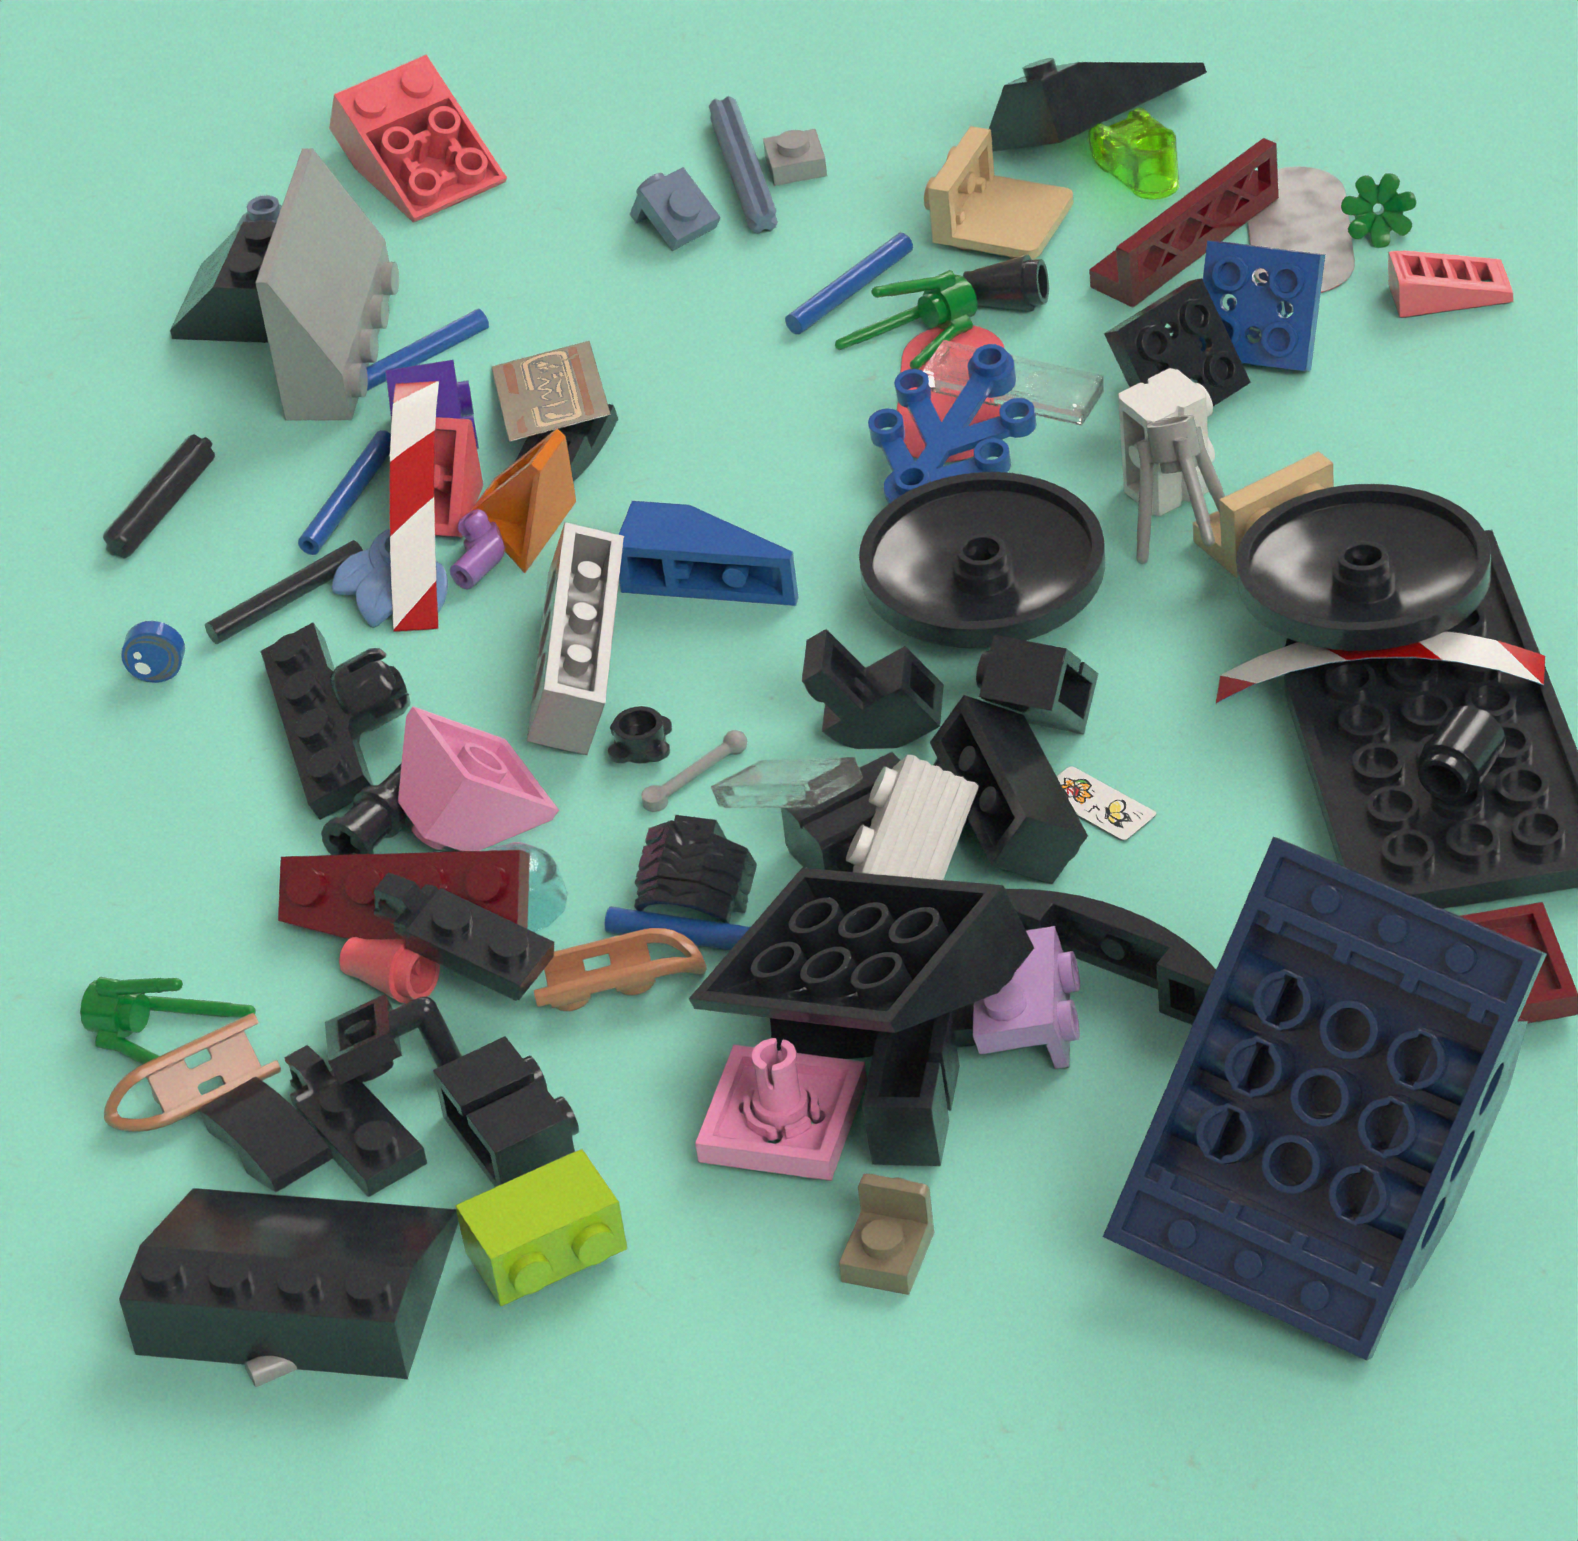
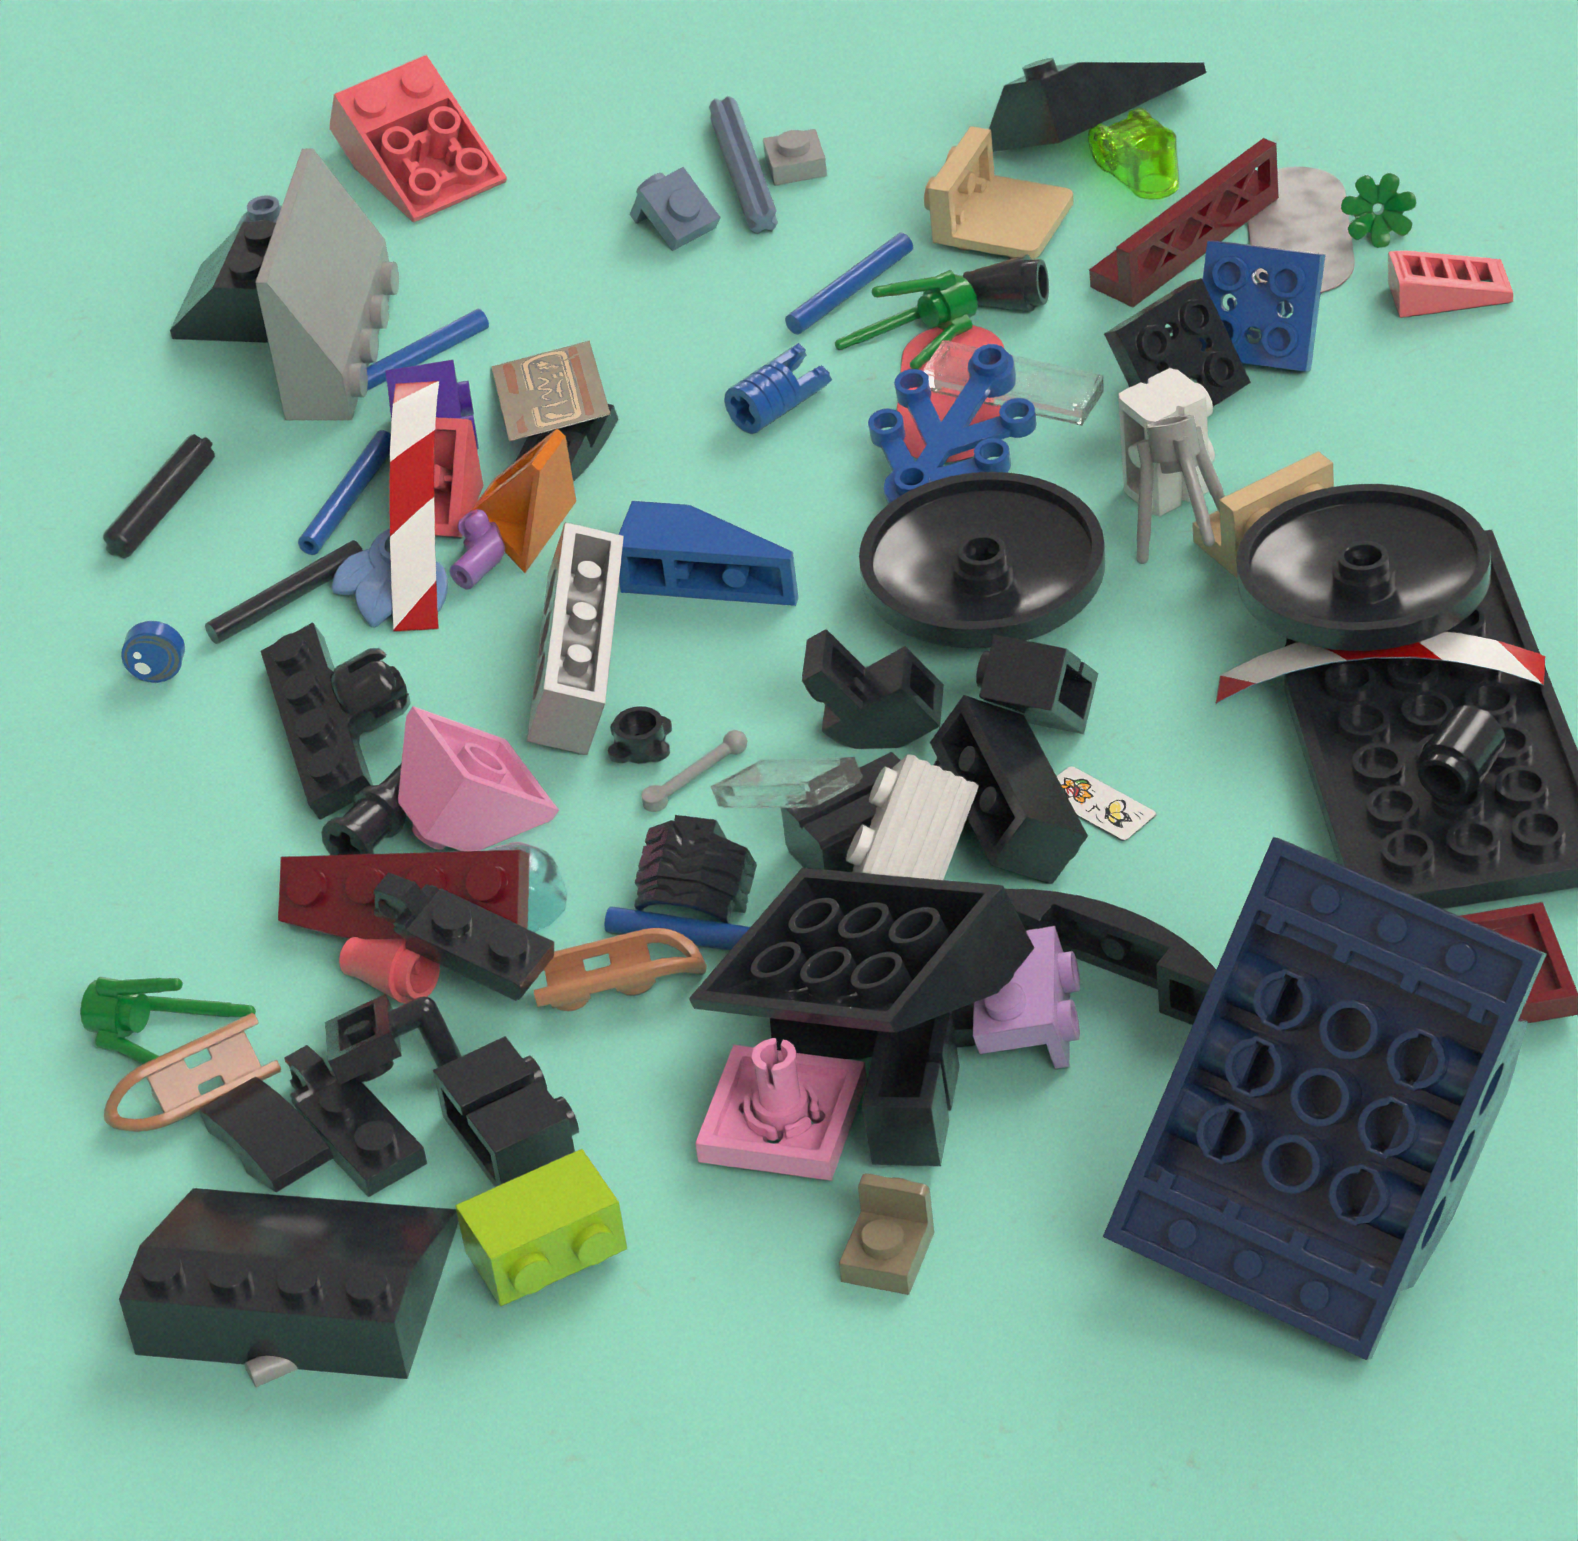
none -> blue hinge [724,343,833,434]

